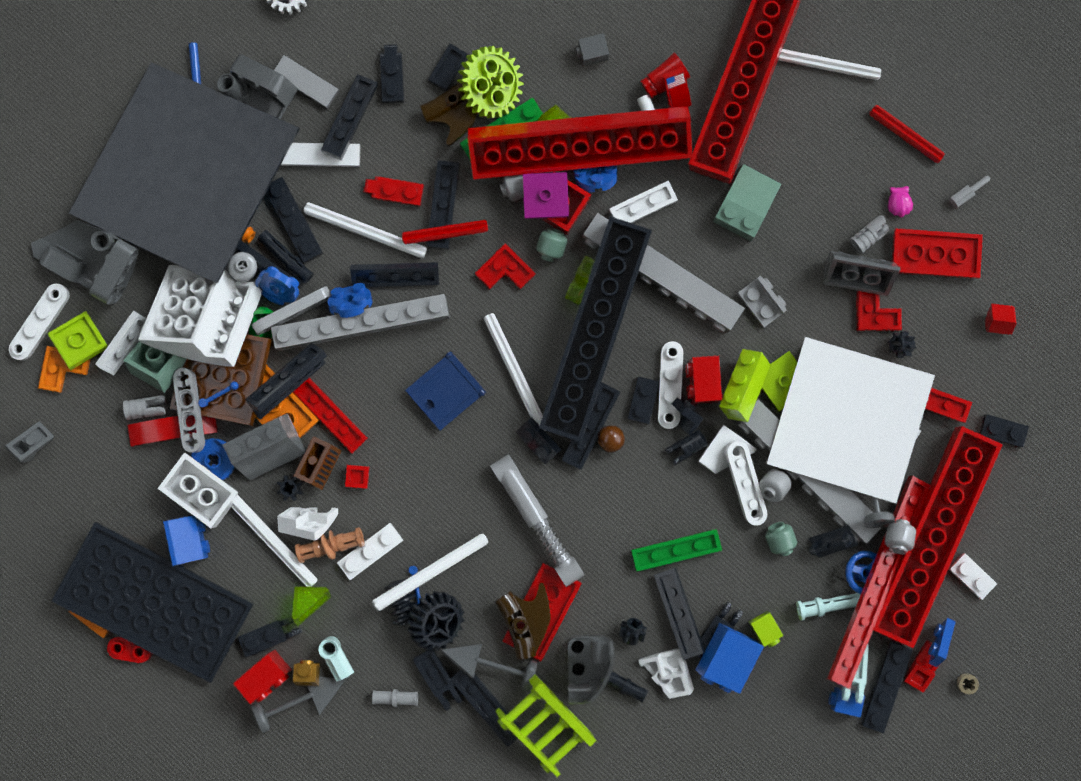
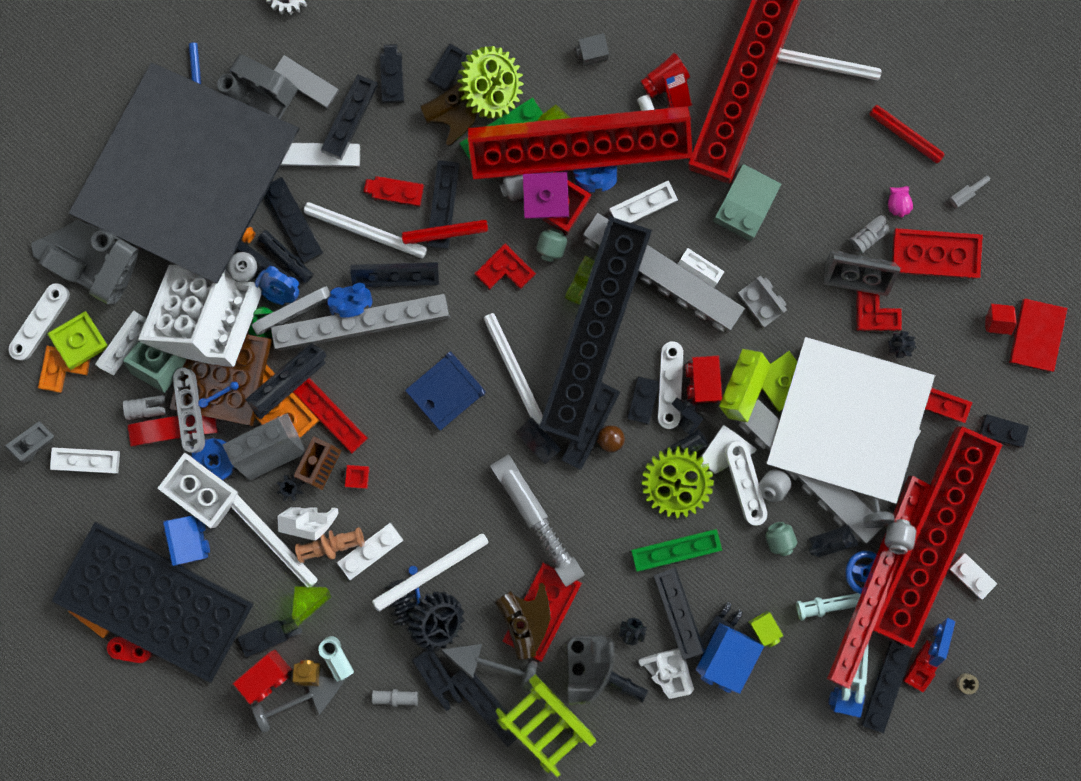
none -> white plate [50,448,120,473]
none -> lime gear [642,446,714,518]
none -> white plate [678,249,724,288]
none -> red tile [1009,299,1068,372]

